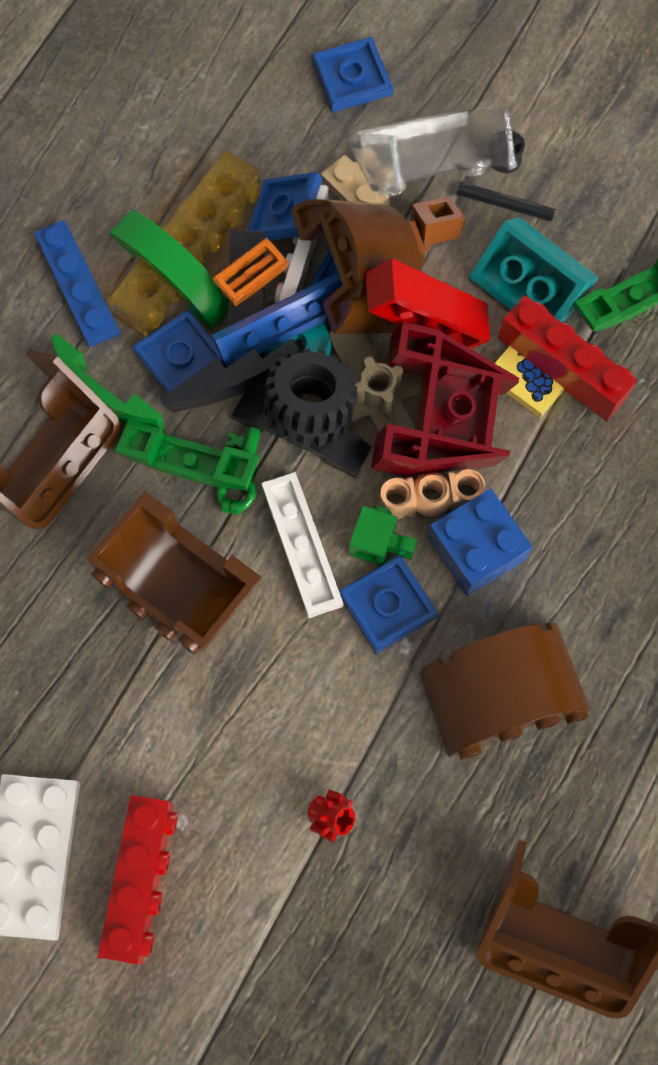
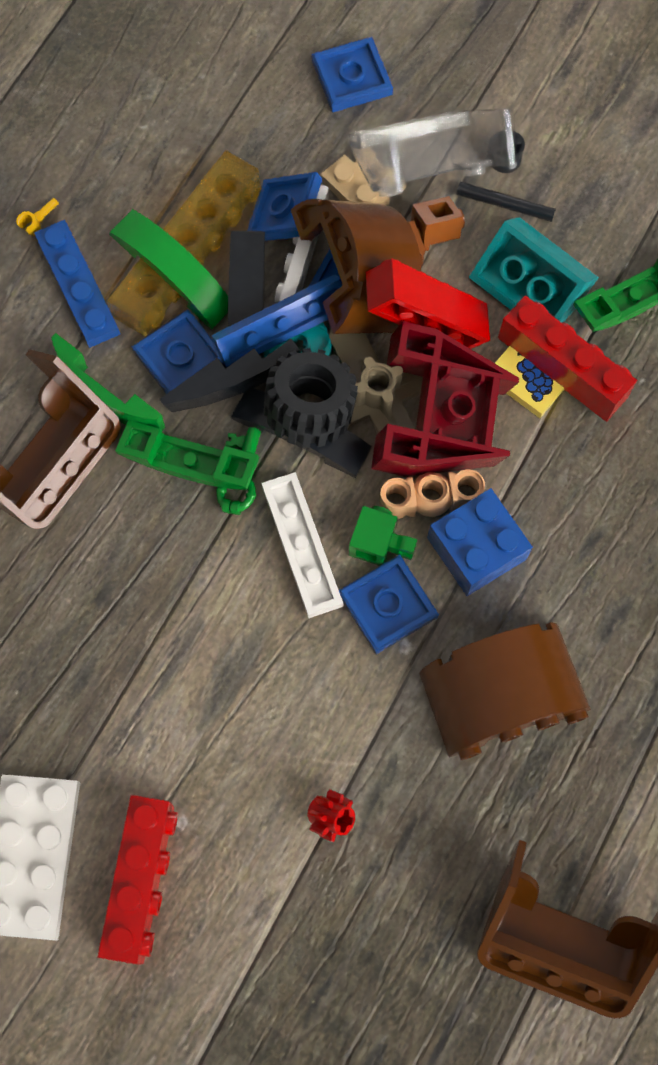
reddish brown cylinder [87,491,262,655] -> none
orange tile [212,237,289,308] -> none
none -> yellow hand [16,198,59,236]

